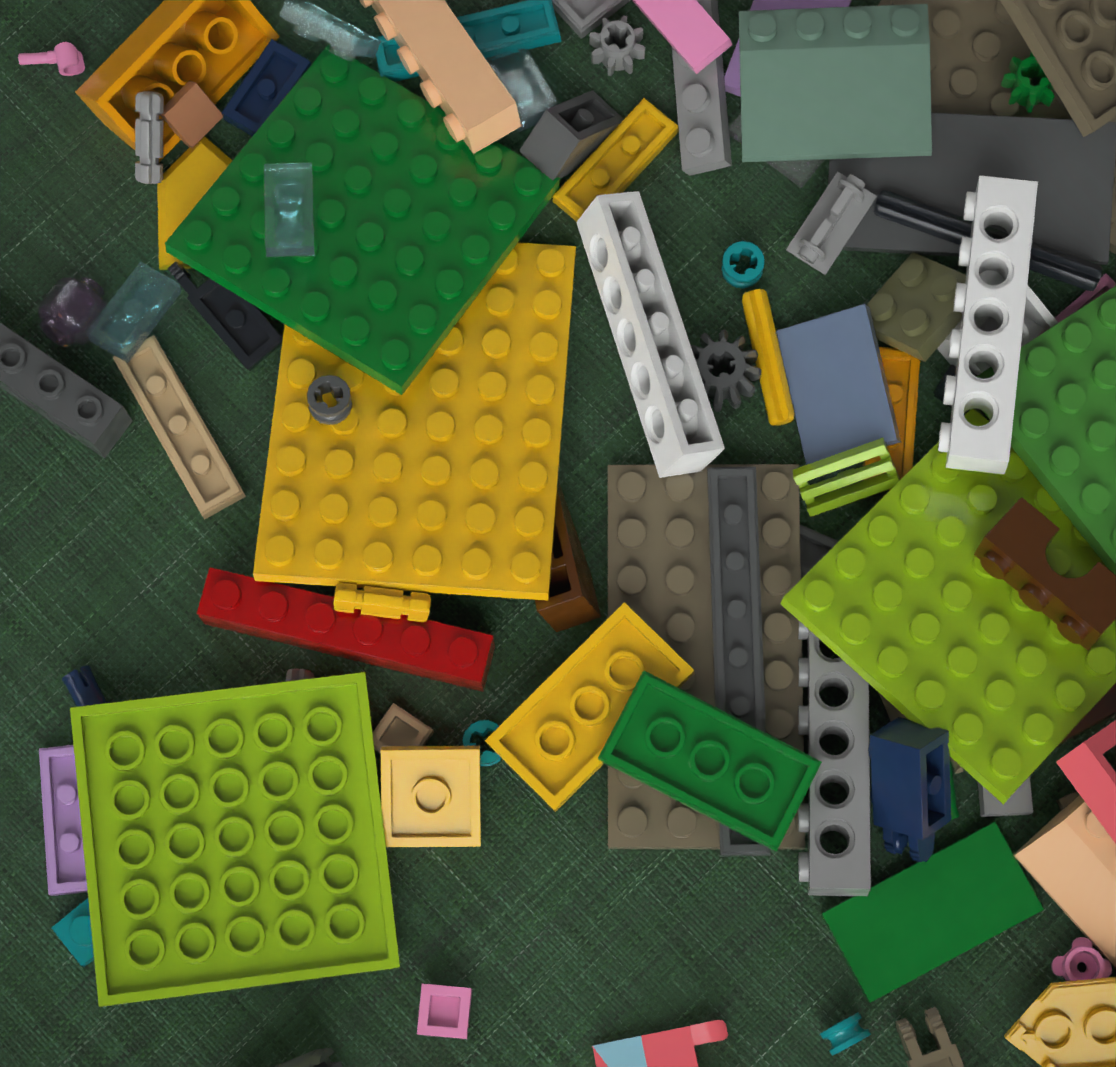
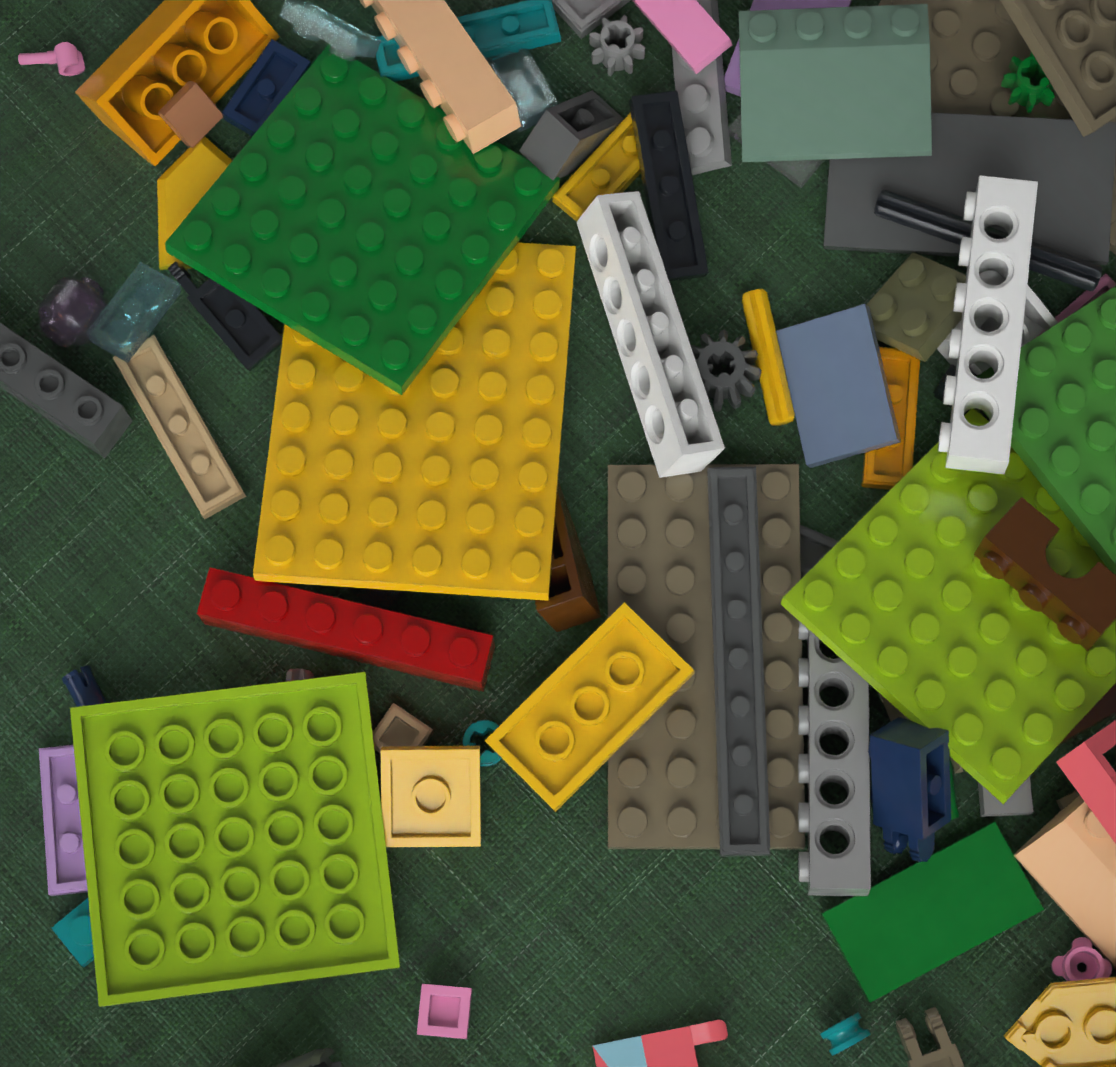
light grey axle [135,91,164,184] -> none
clear light blue plate [264,162,315,257] -> none
dark grey bush [307,375,352,425] -> none
yellow axle [333,583,431,622] -> none
green tile [598,670,822,852] -> none
teal bush [721,241,765,288] -> none
light grey hinge [786,171,877,275] -> none
lime tile [793,438,900,517] -> none
none -> black plate [629,91,709,282]

